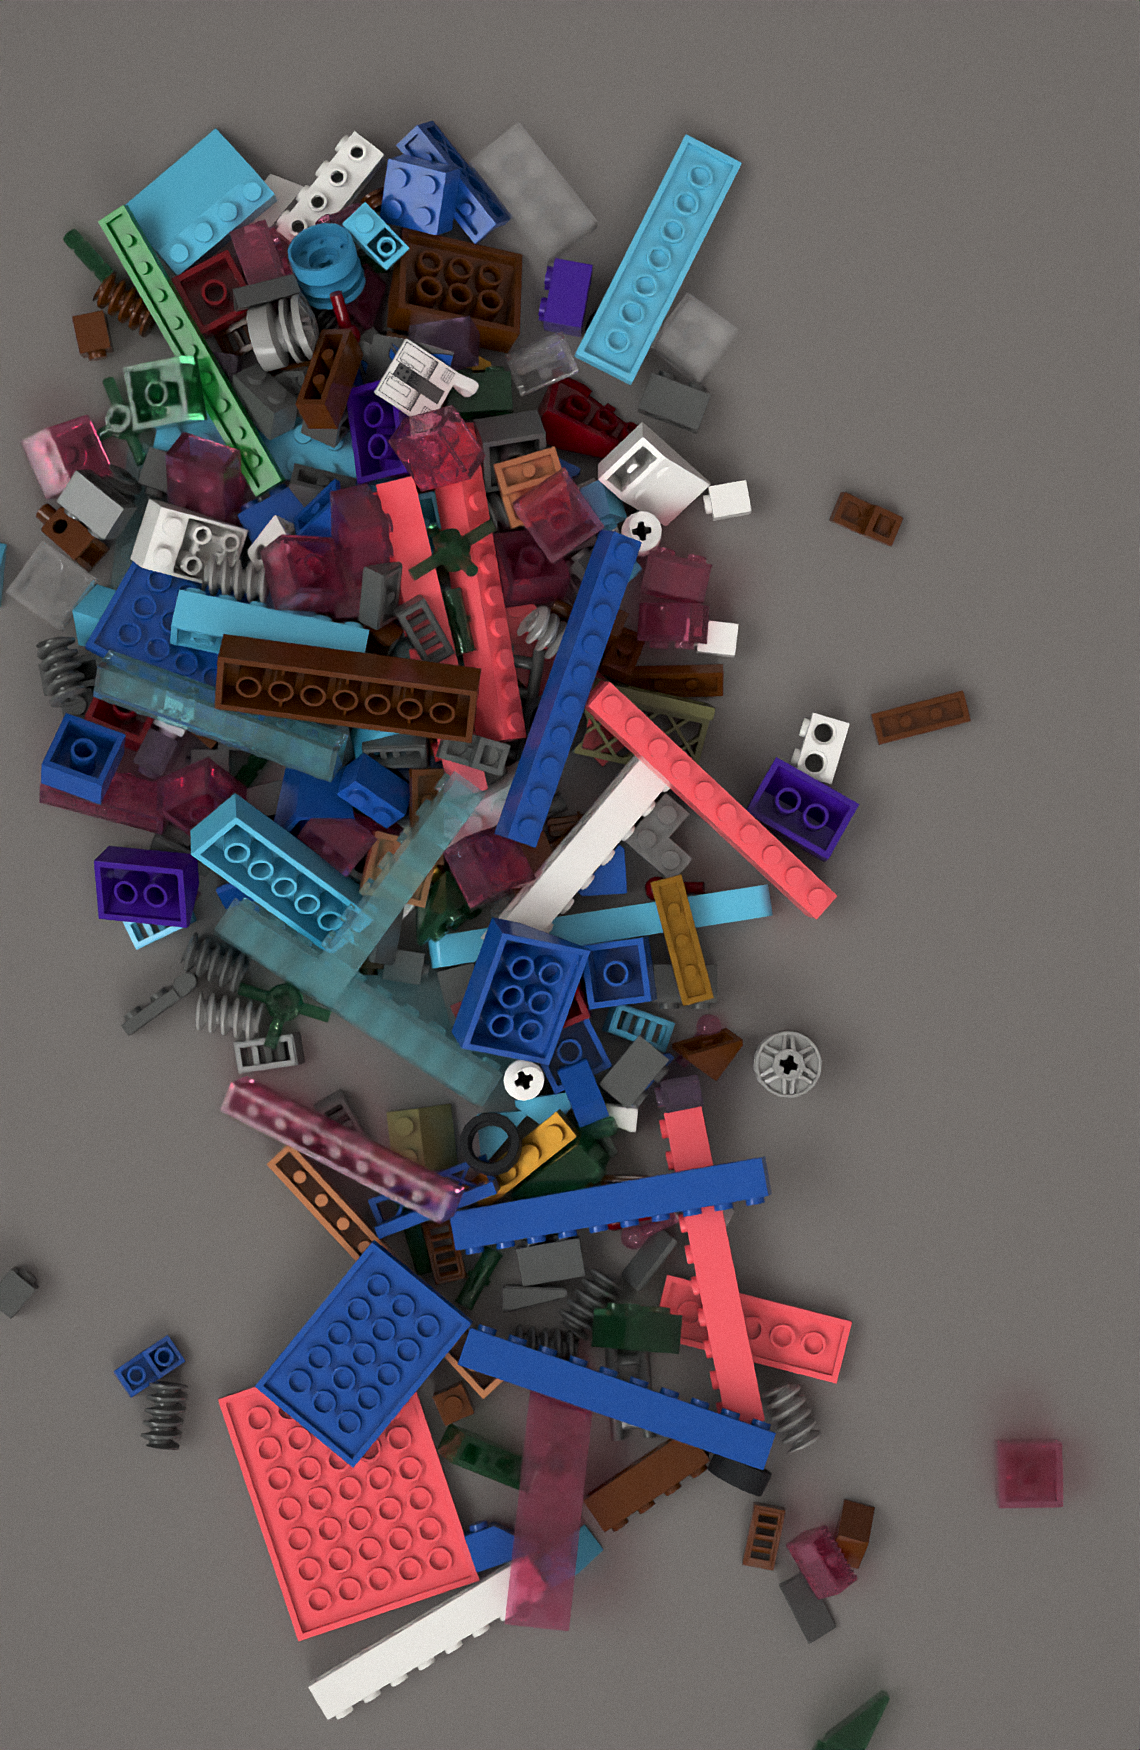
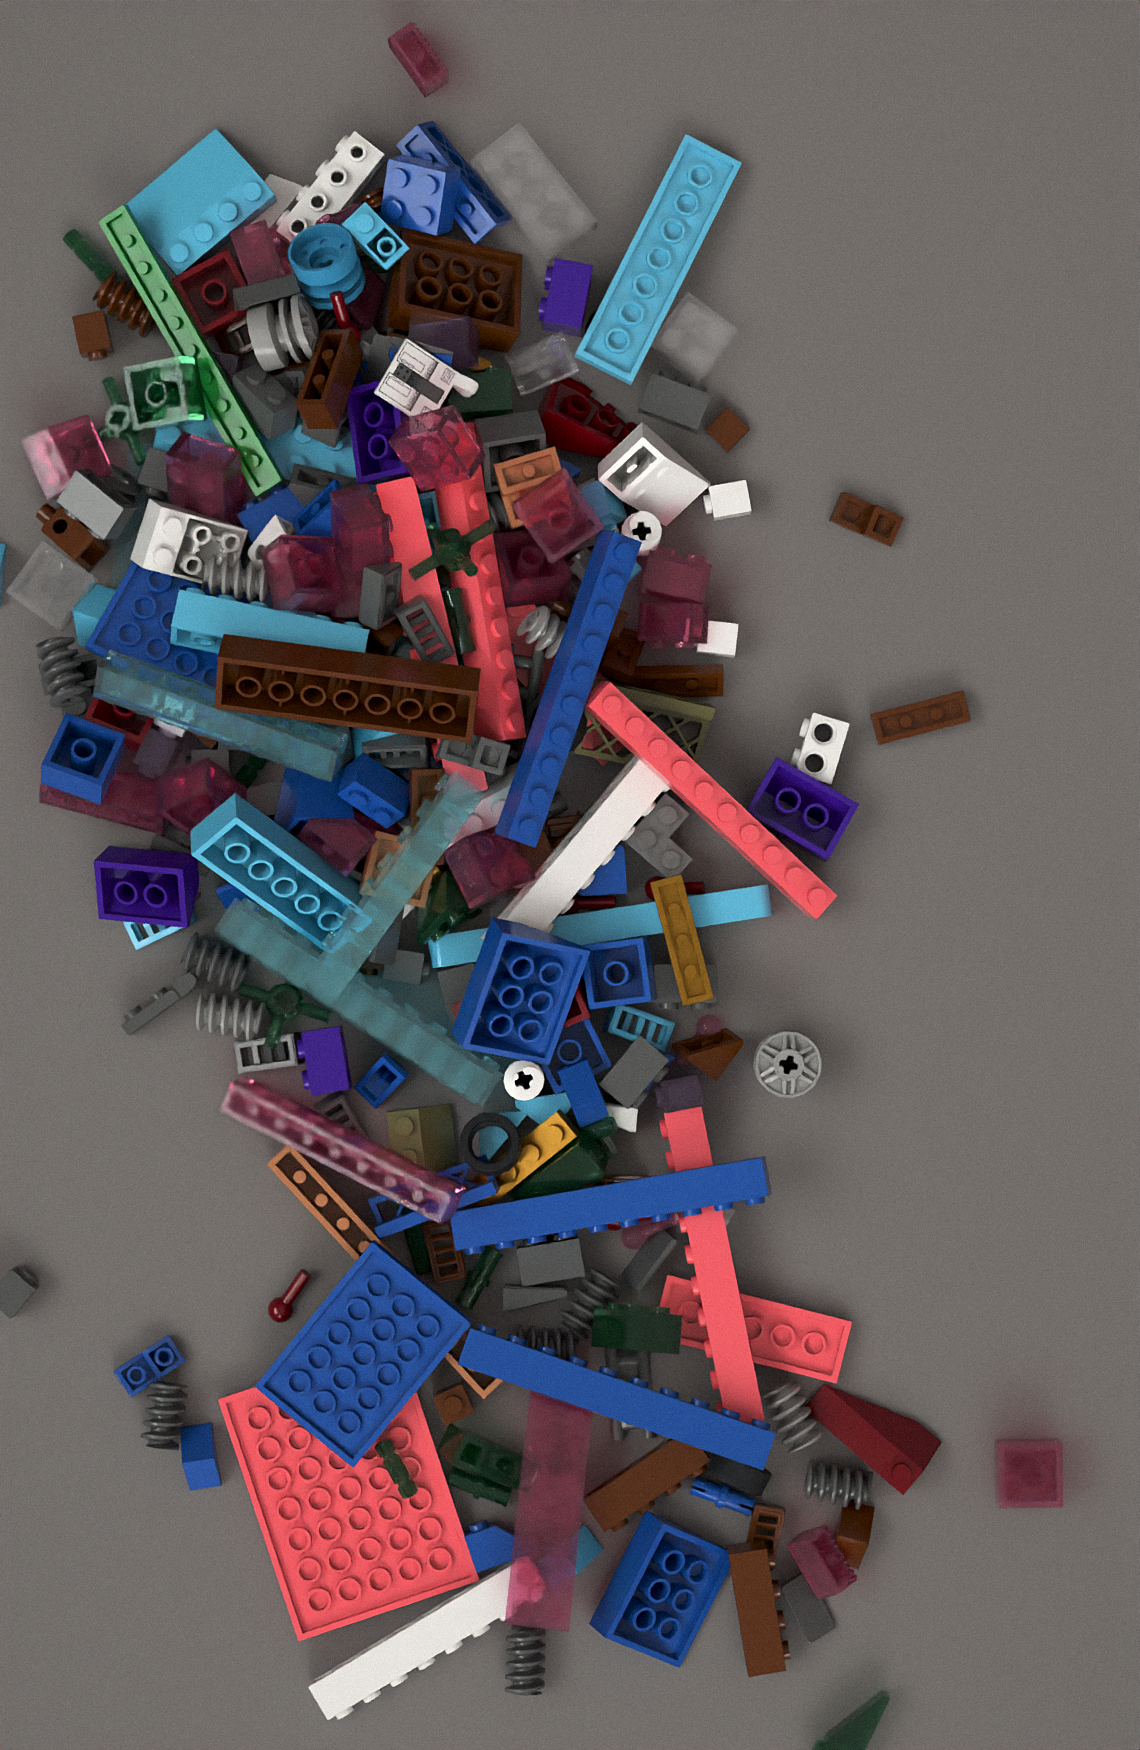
none -> blue slope [180,1422,222,1491]
none -> dark red bar [268,1269,311,1323]
none -> dark purple brick [297,1025,353,1096]
none -> blue slope [353,1052,410,1109]
none -> clear green axle [375,1438,418,1499]
none -> clear pink brick [387,22,449,98]
none -> clear green pin [447,1466,513,1507]
none -> dark grey piece [505,1626,546,1696]
none -> dark red bar [563,893,617,915]
none -> blue slope [589,1511,730,1668]
none -> blue pin [689,1476,756,1517]
none -> reddish brown tile [705,407,750,453]
none -> reddish brown brick [727,1540,791,1677]
none -> dark grey piece [804,1459,873,1510]
none -> dark red wedge [805,1384,941,1495]

